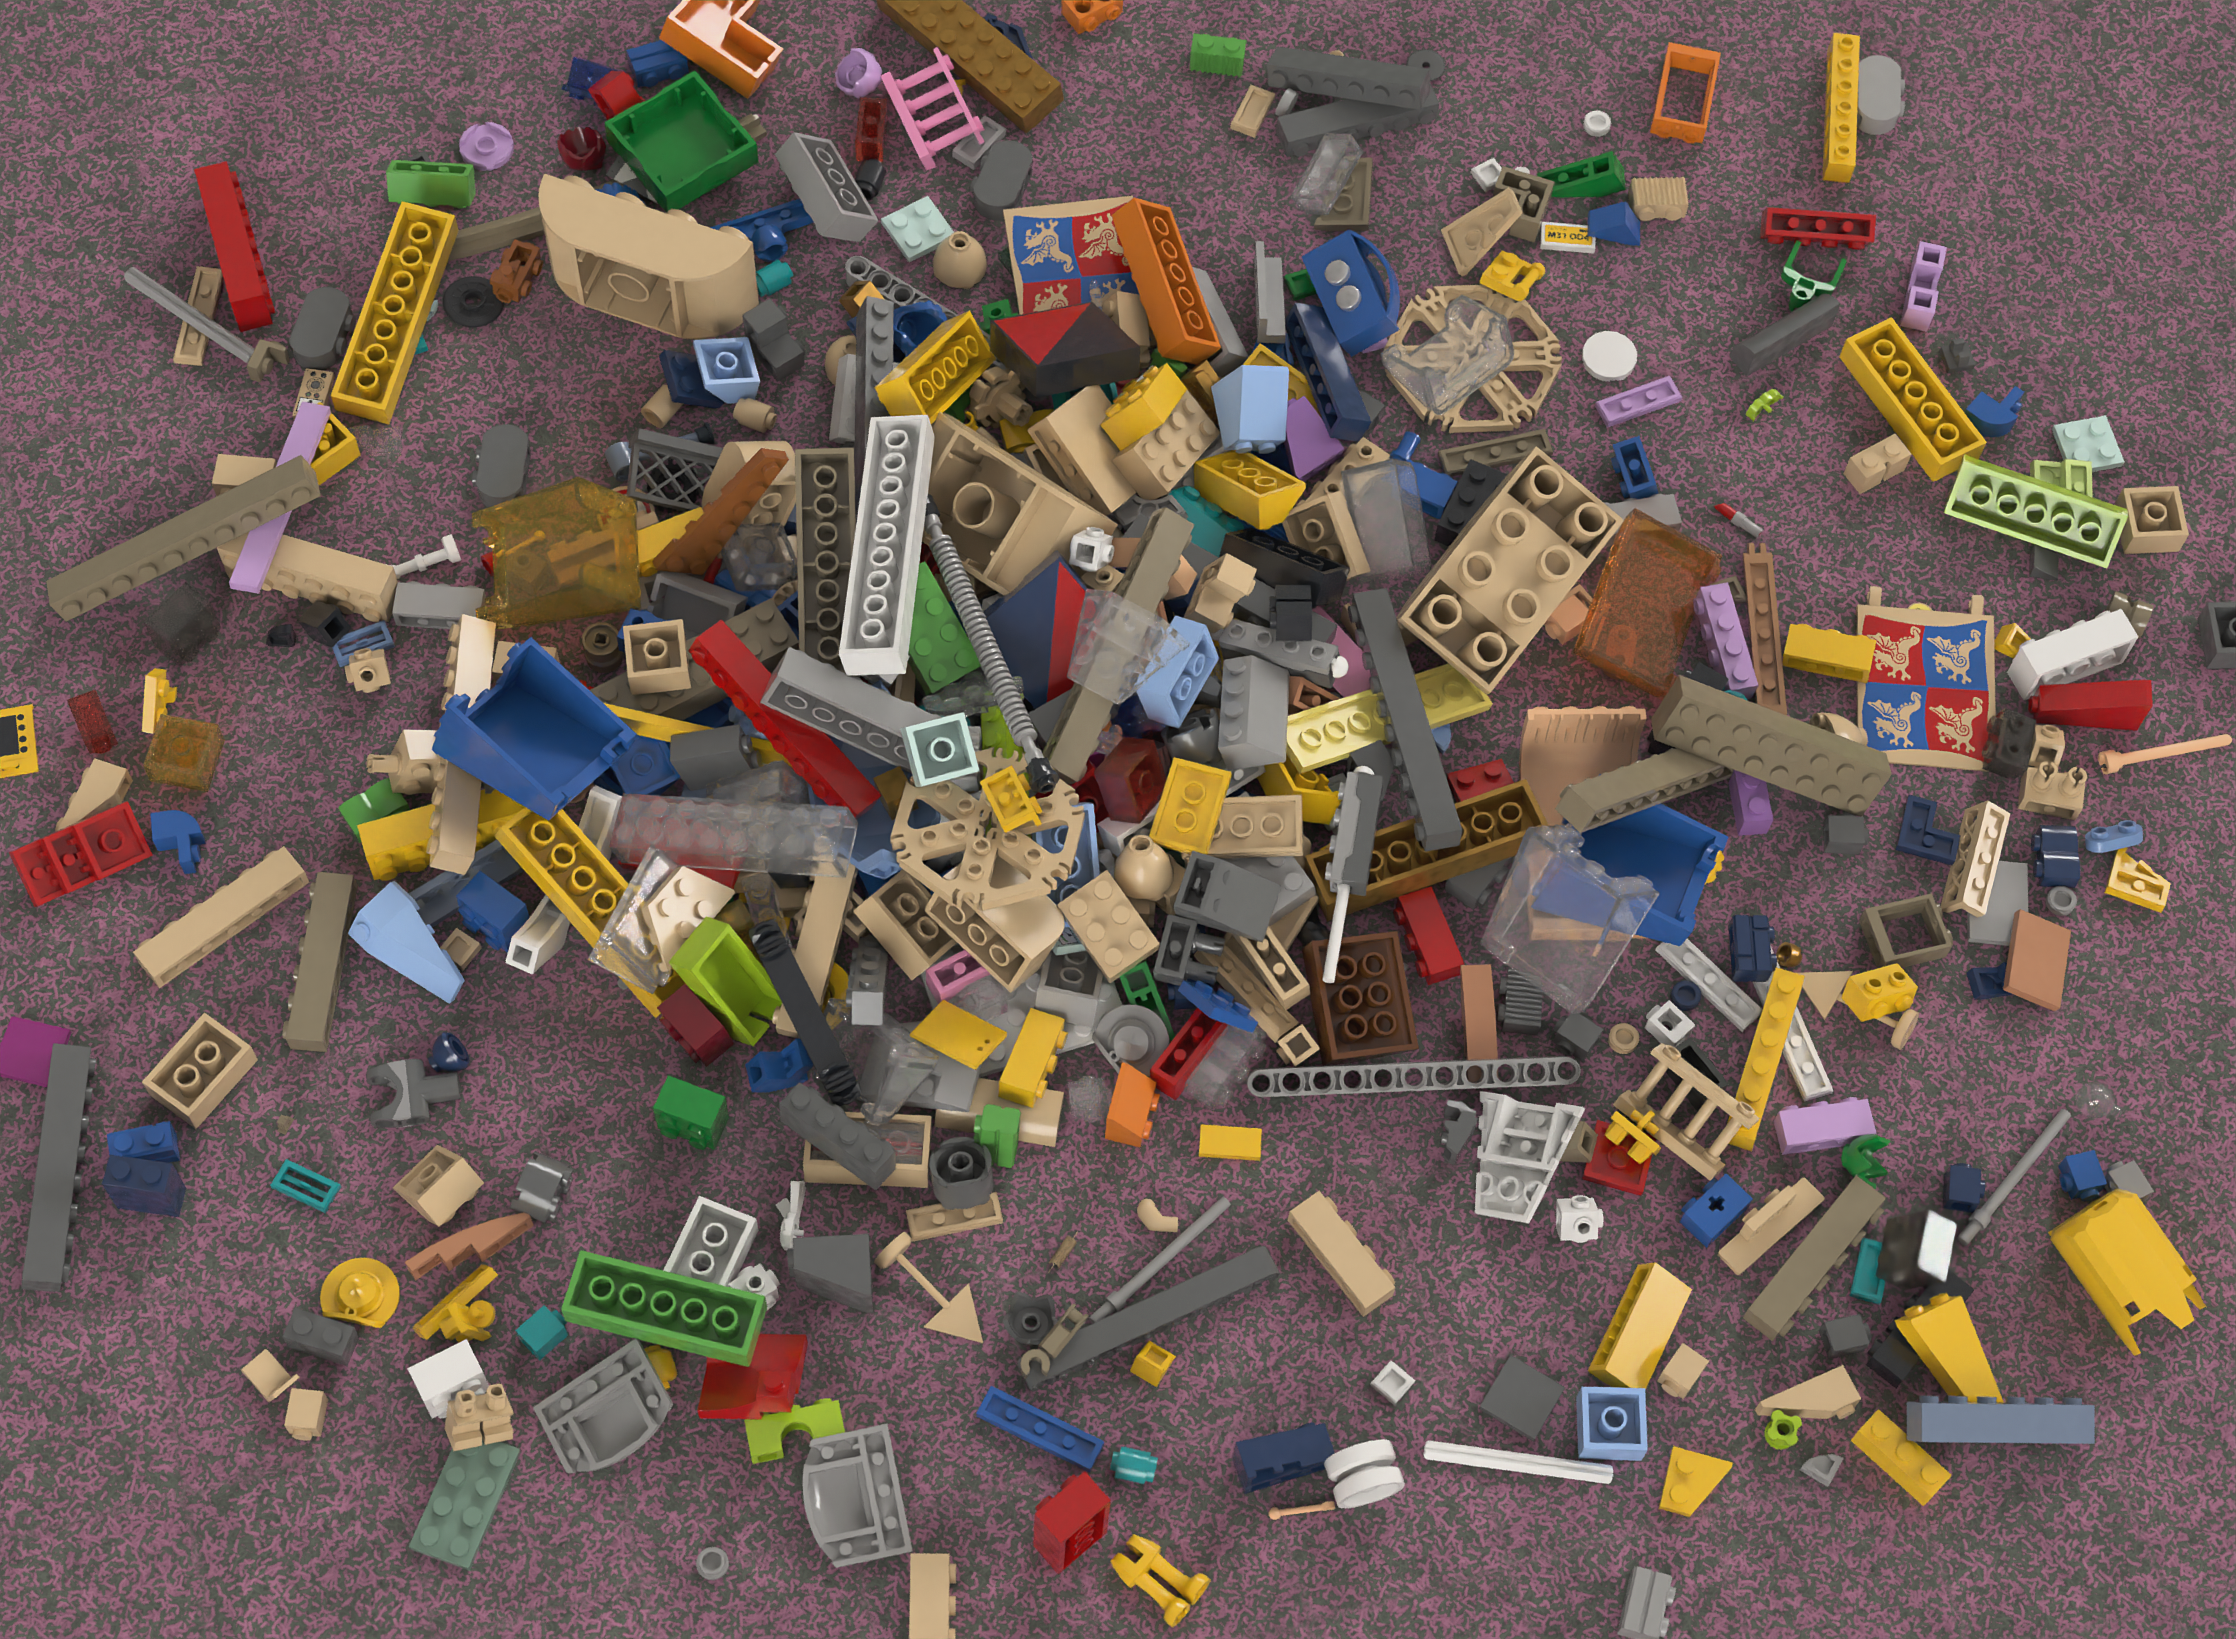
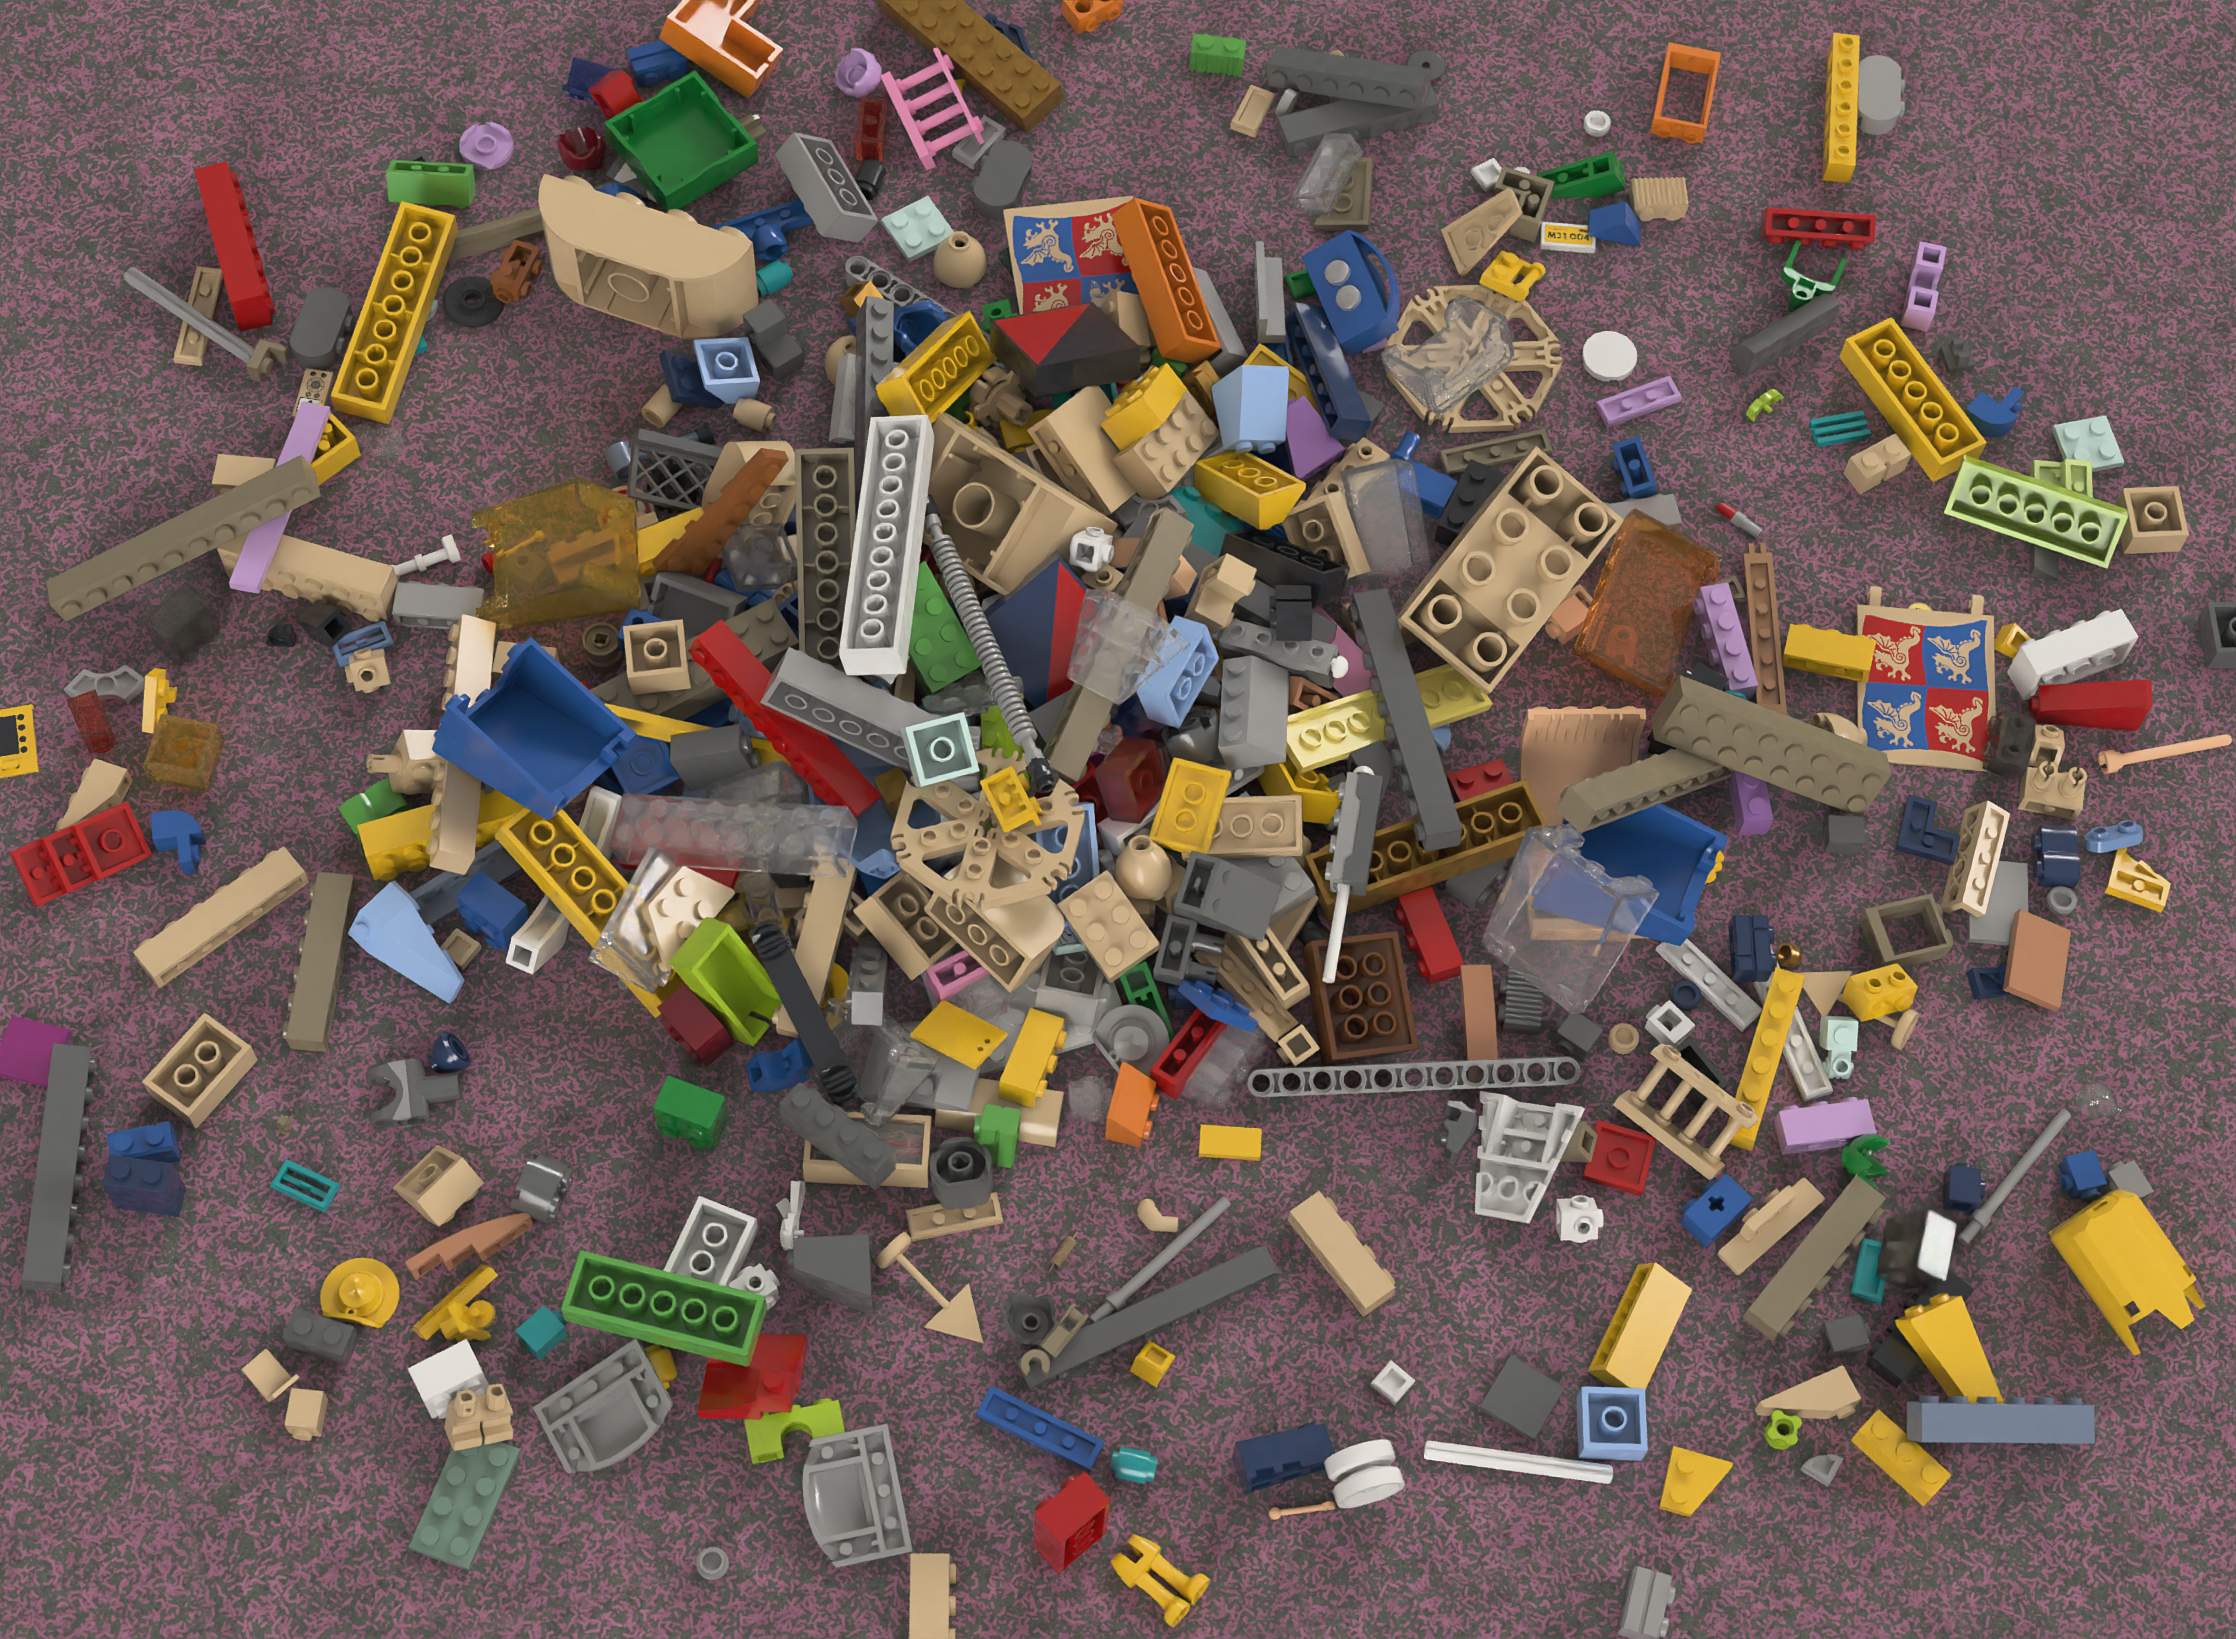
dark grey brick [472,424,531,511] -> none
yellow hips [1605,1109,1661,1164] -> none
tan brick [1657,1343,1709,1399] -> none
dark tan wheel [2106,591,2154,640] -> none
none -> light grey tile [64,665,145,709]
none -> teal tile [1808,410,1871,447]
none -> light aqua brick [1819,1016,1858,1079]

